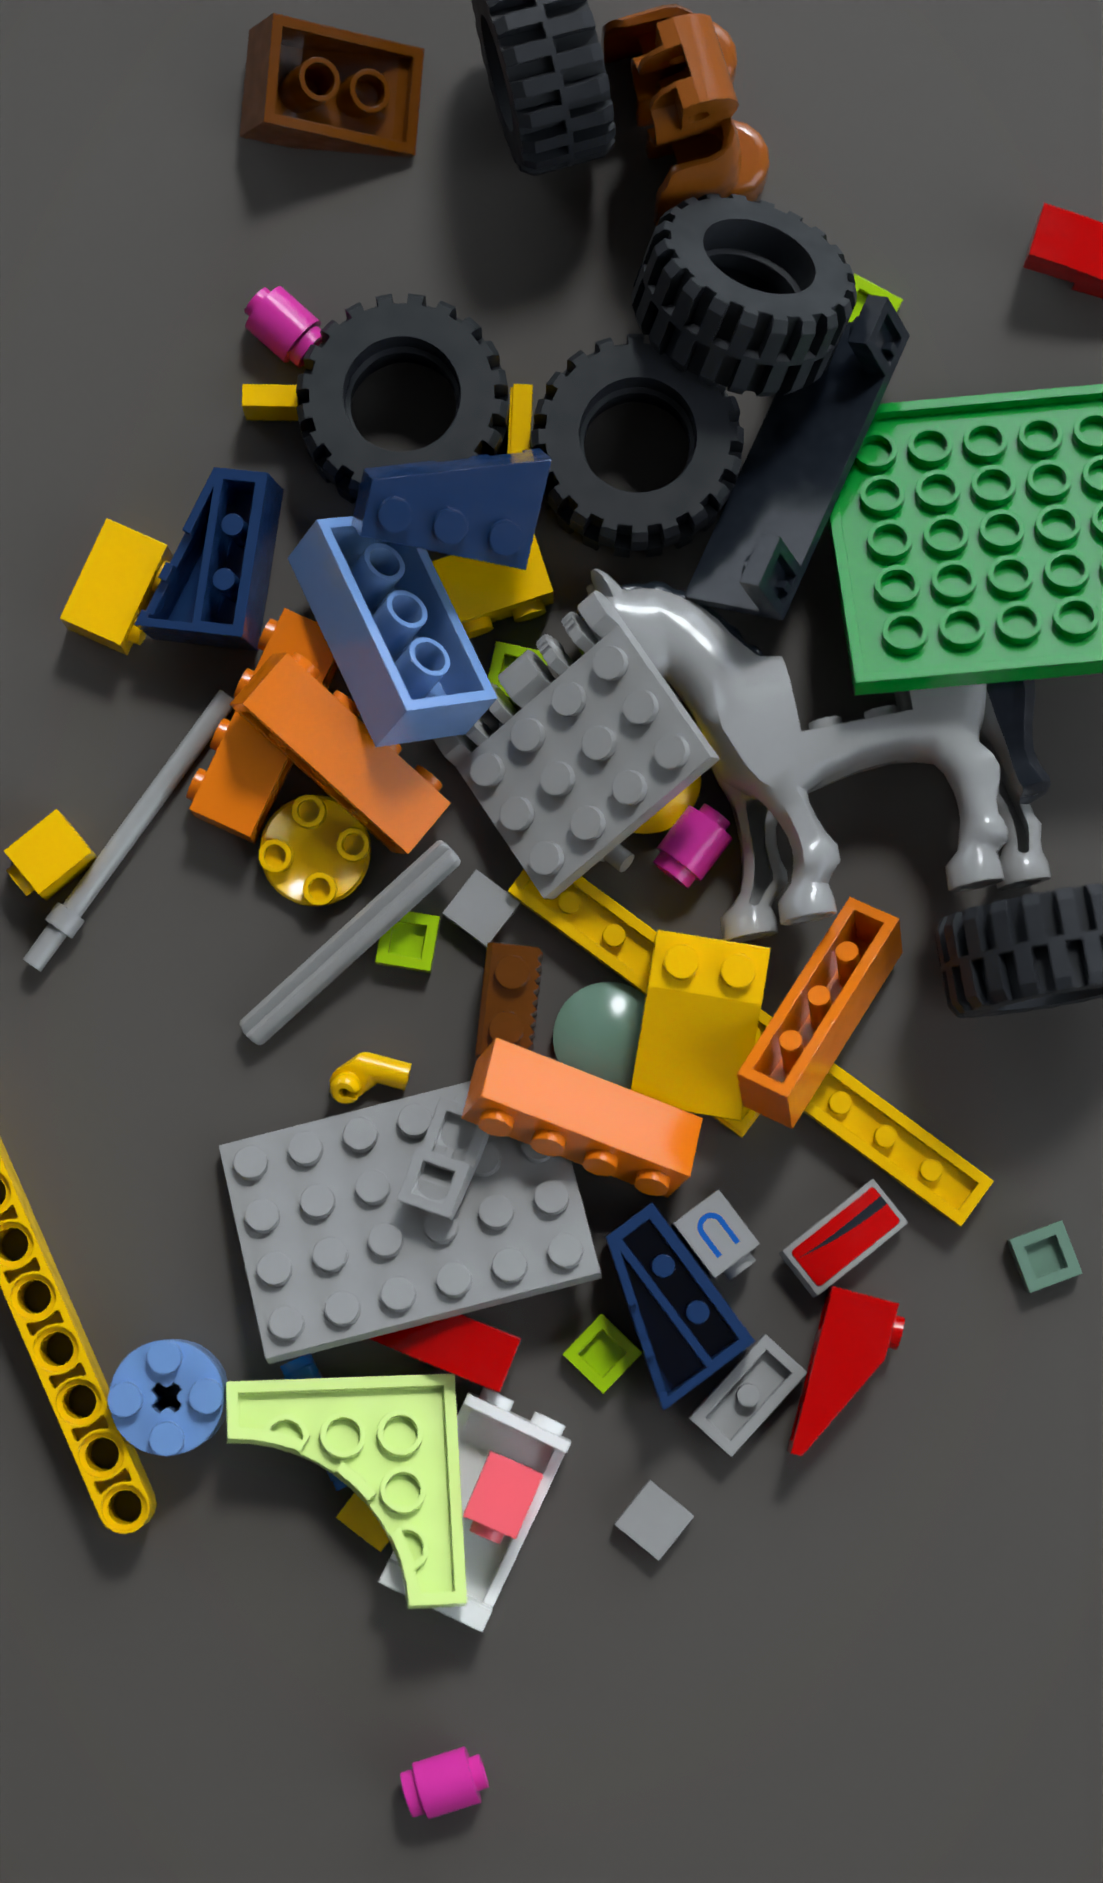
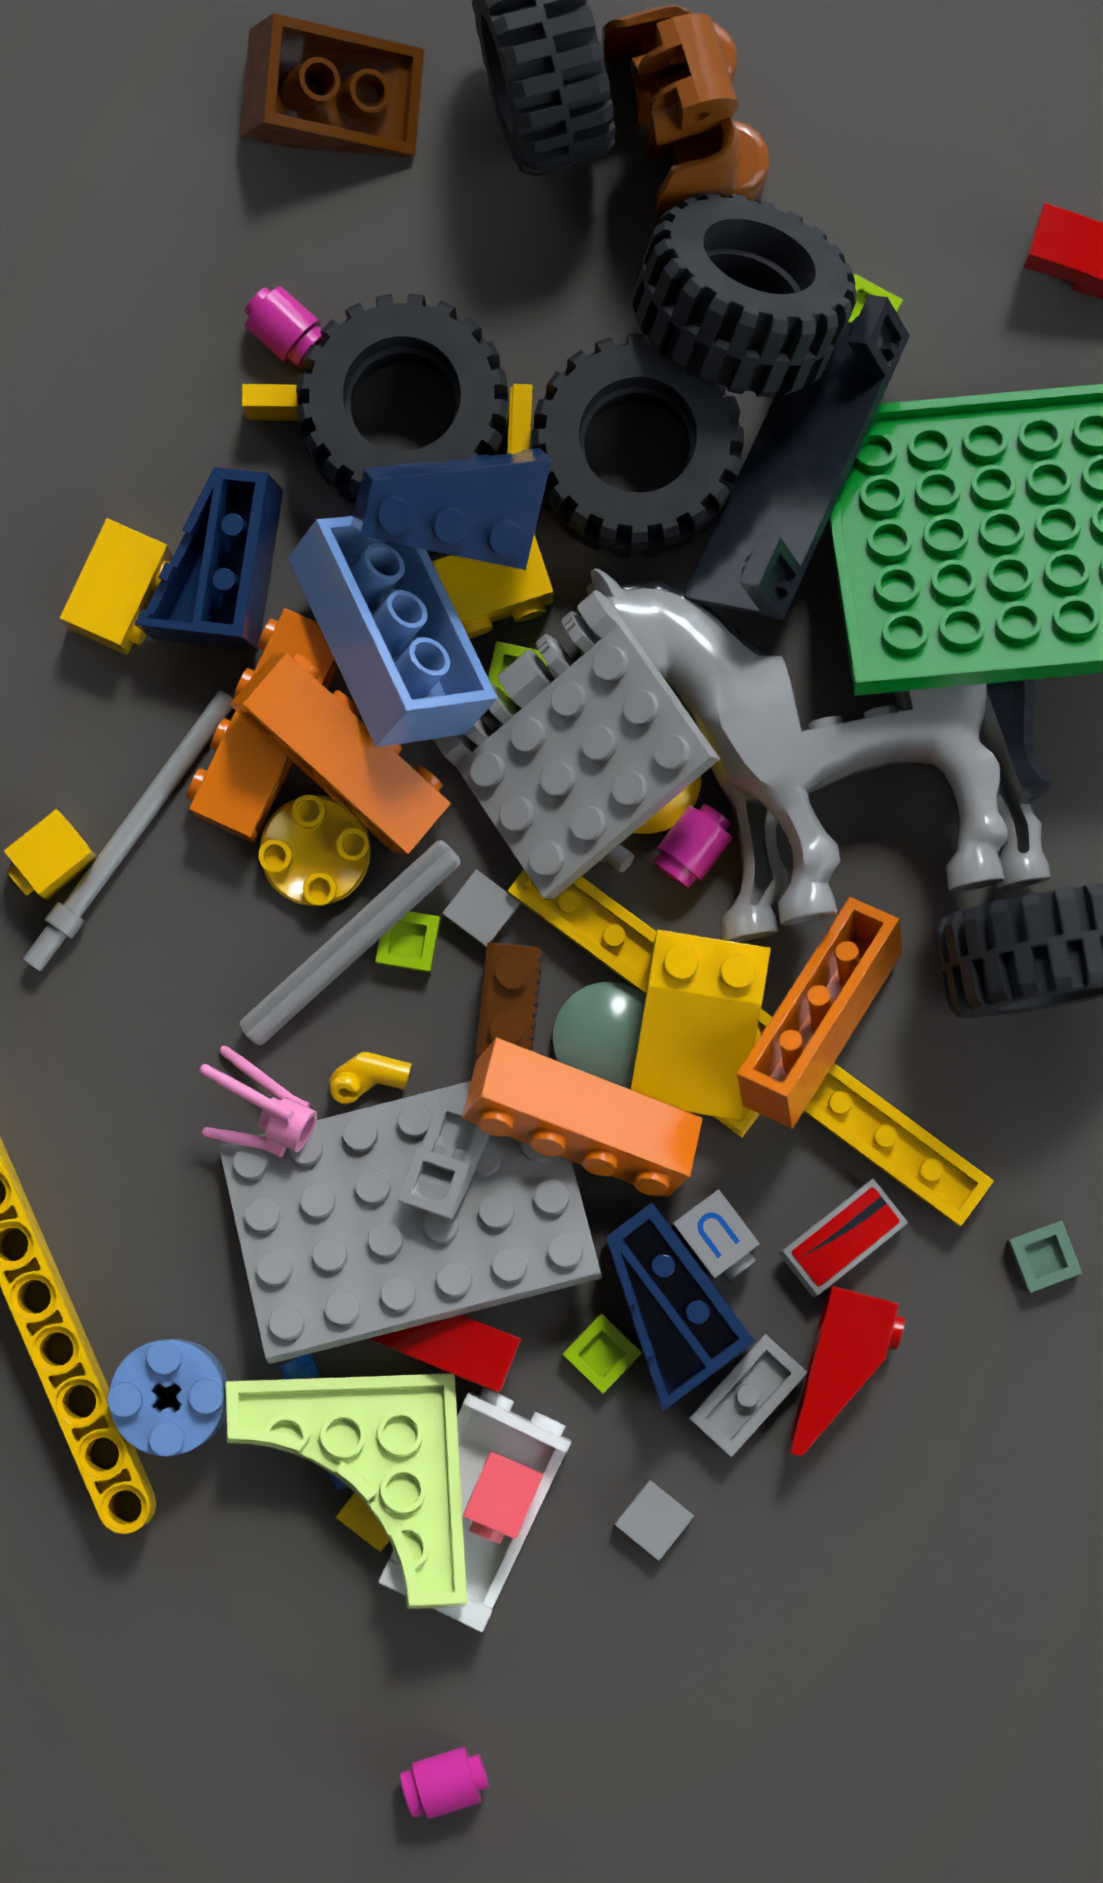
none -> bright pink plant [199,1045,317,1158]

